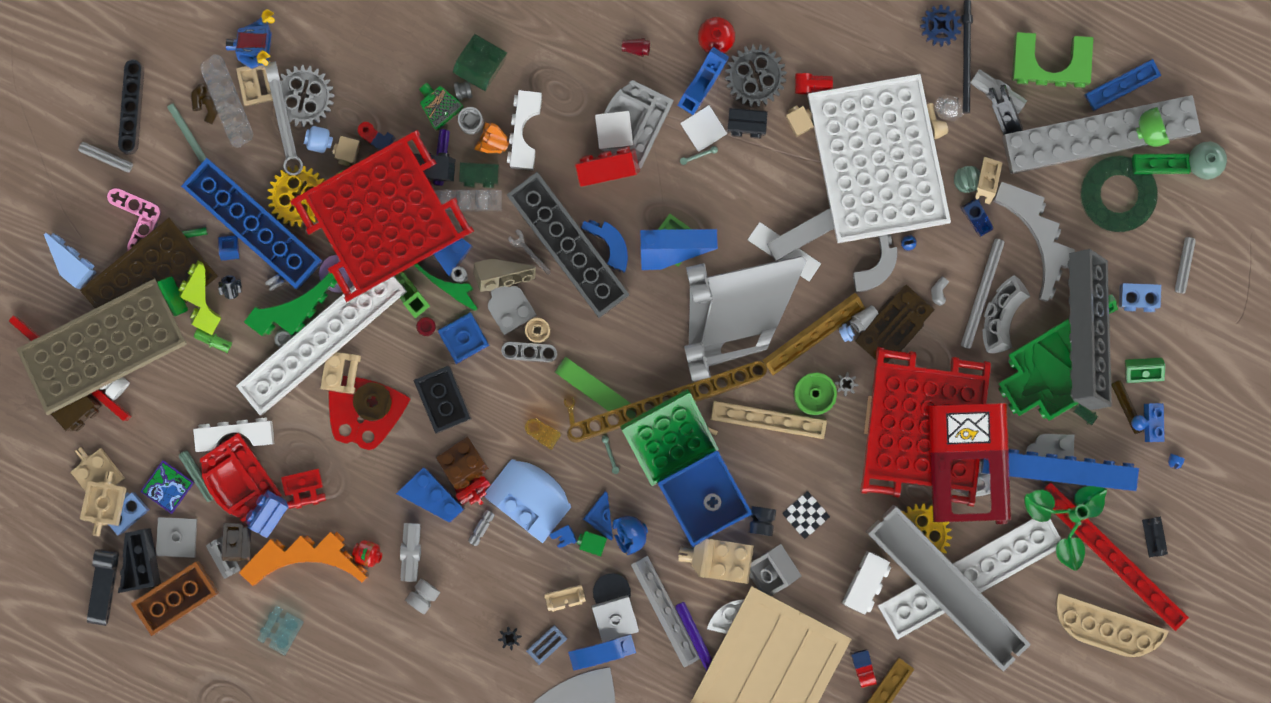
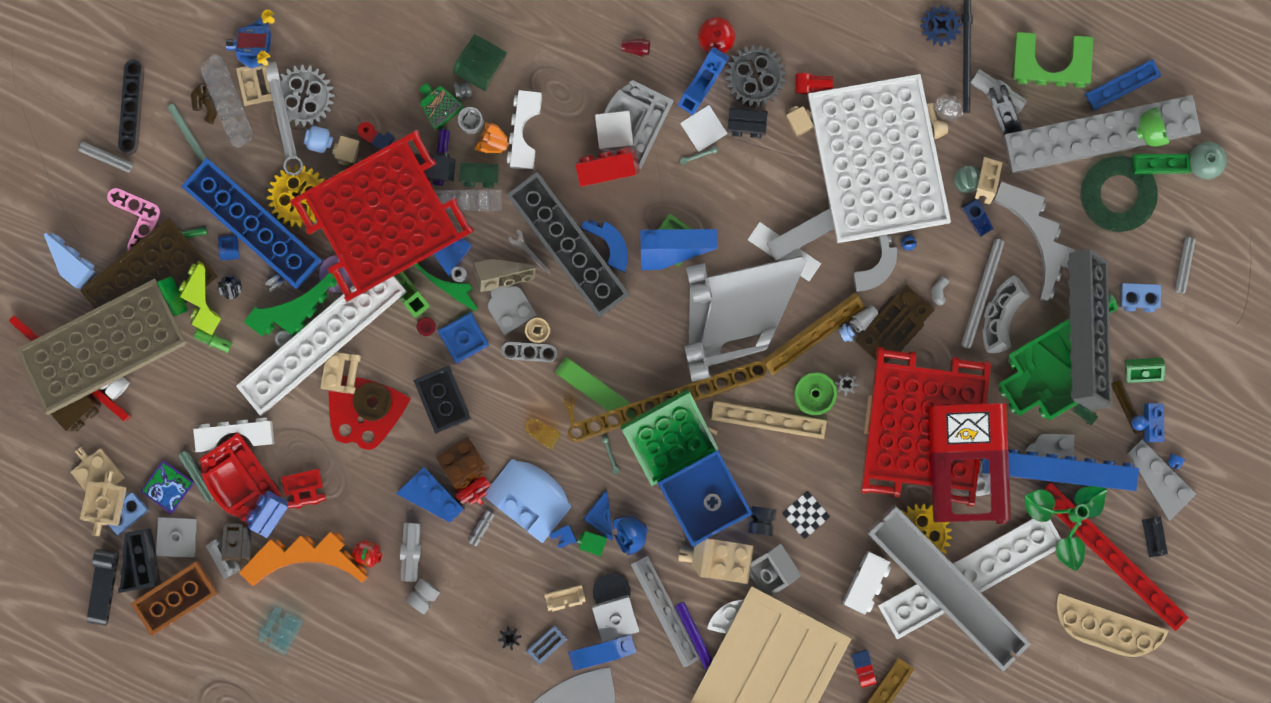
none -> light grey wing [1127,440,1196,521]

